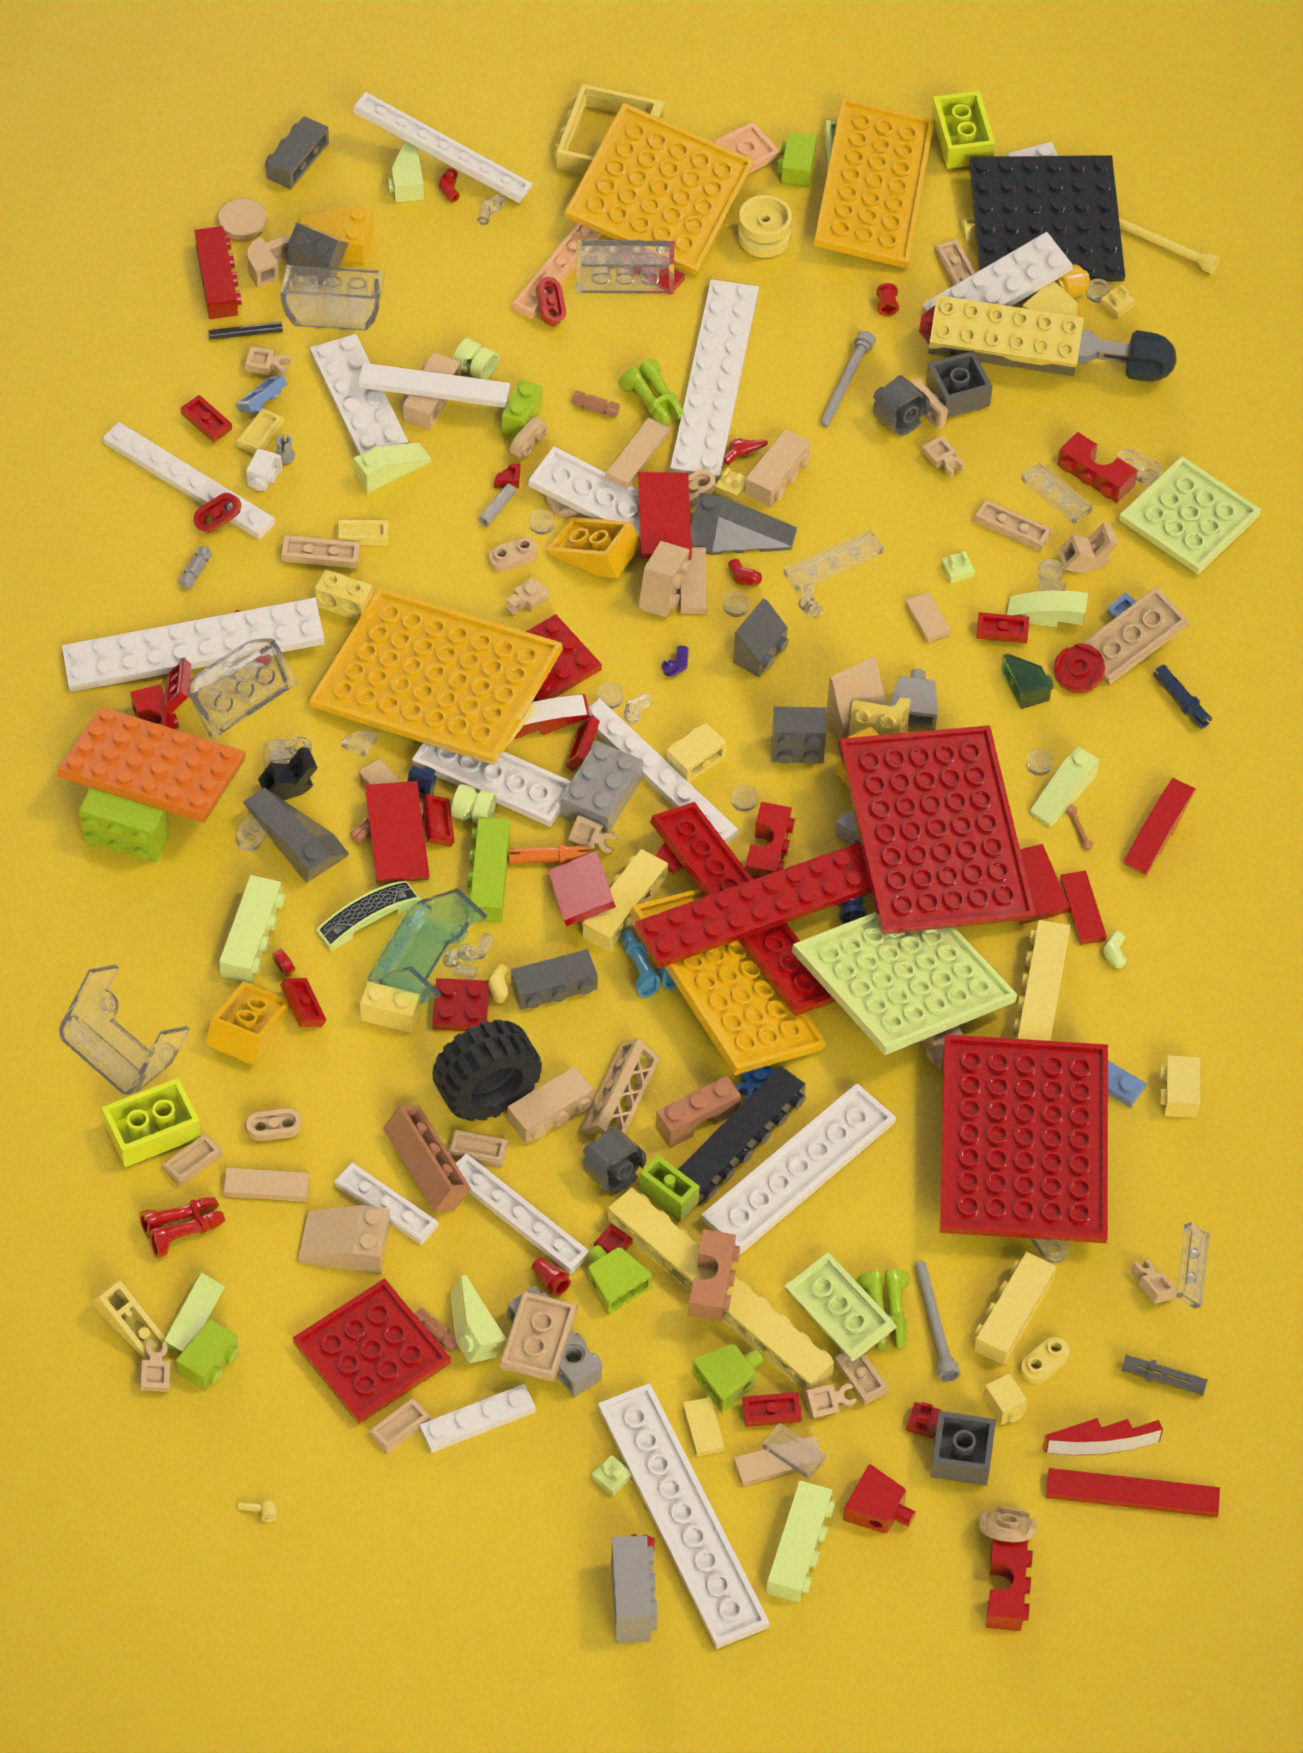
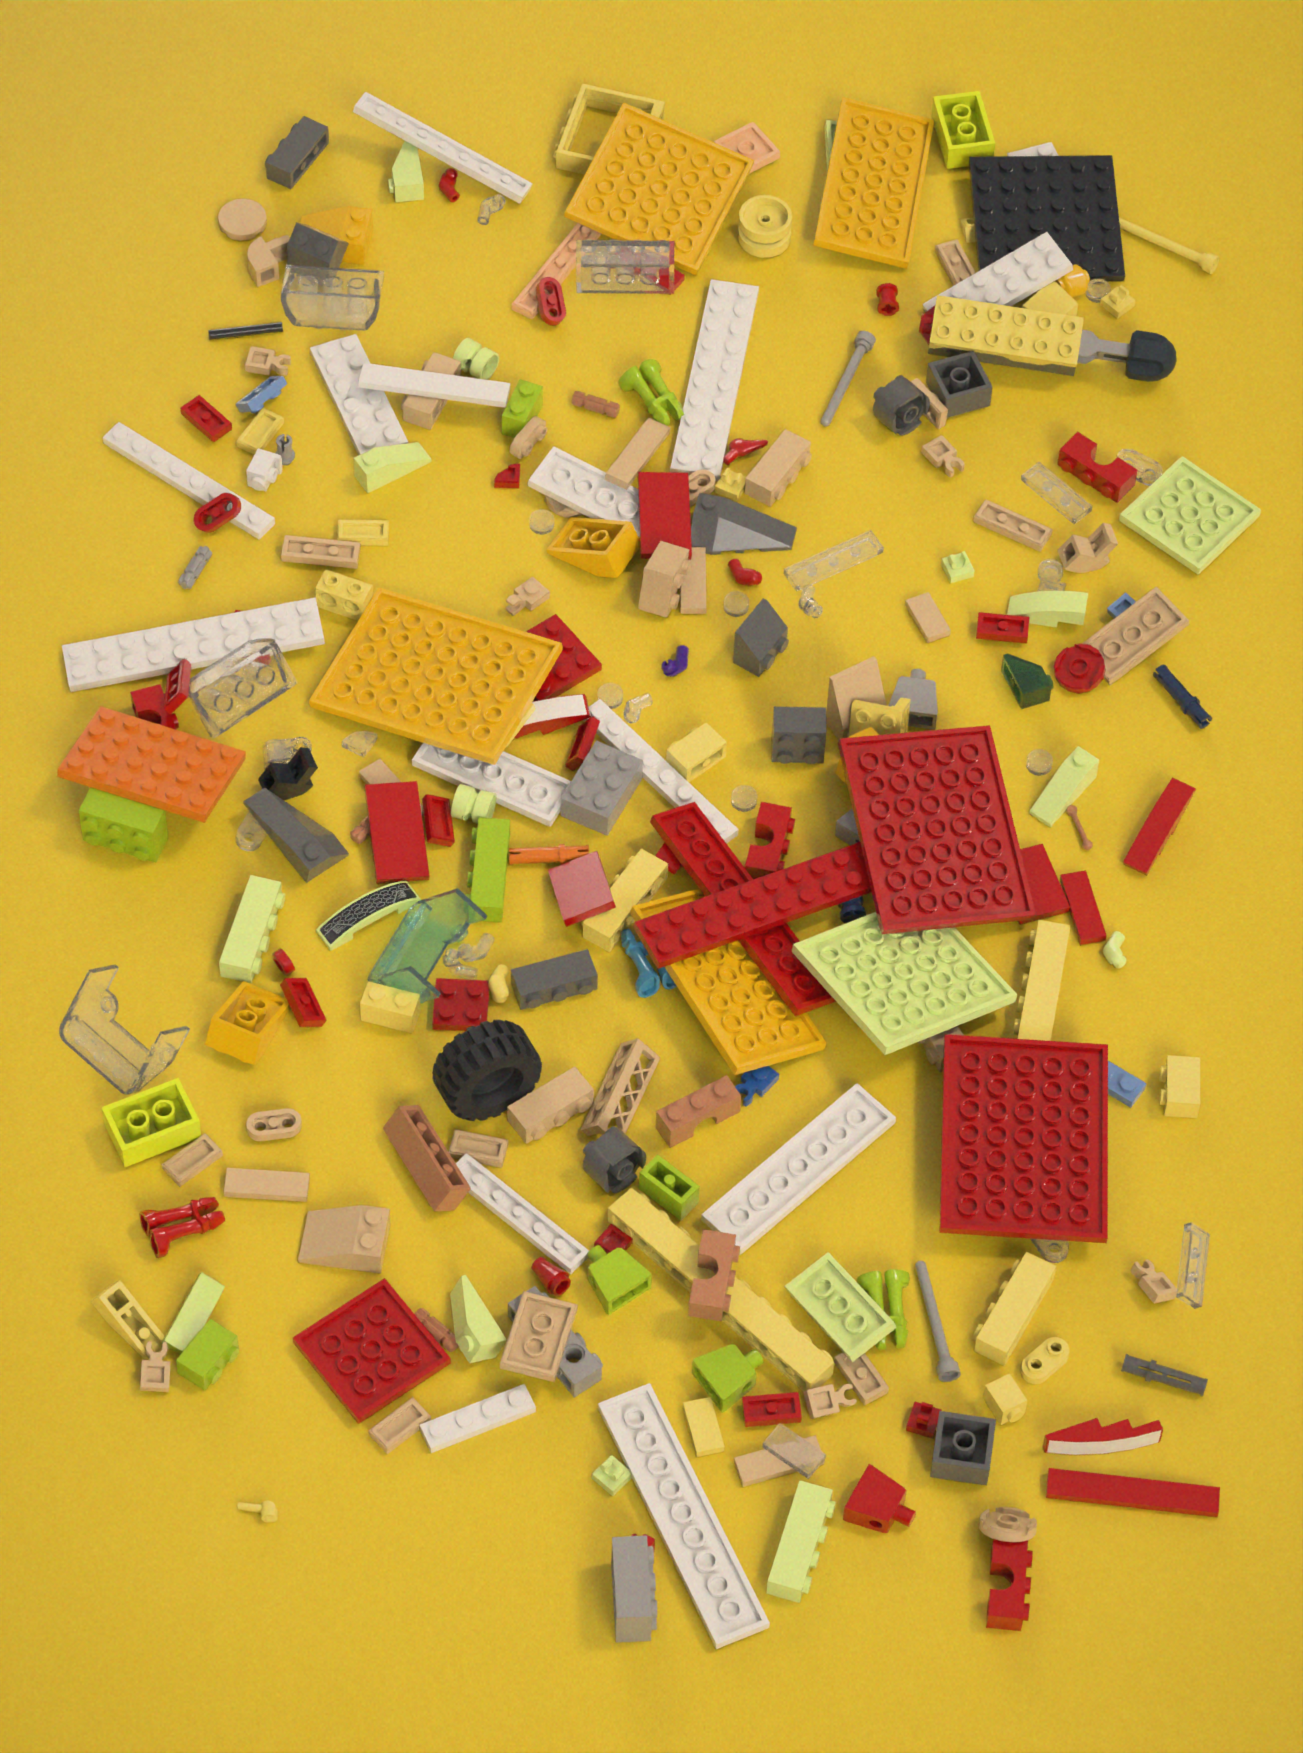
red brick [194,226,242,319] -> none
white tile [335,1163,439,1245] -> none
dark blue tile [407,766,437,798] -> none
light grey piece [478,484,516,527] -> none
tan plate [489,537,537,572] -> none
tan plate [568,814,619,853] -> none
black brick [678,1065,806,1205] -> none
lime brick [777,132,817,187] -> none

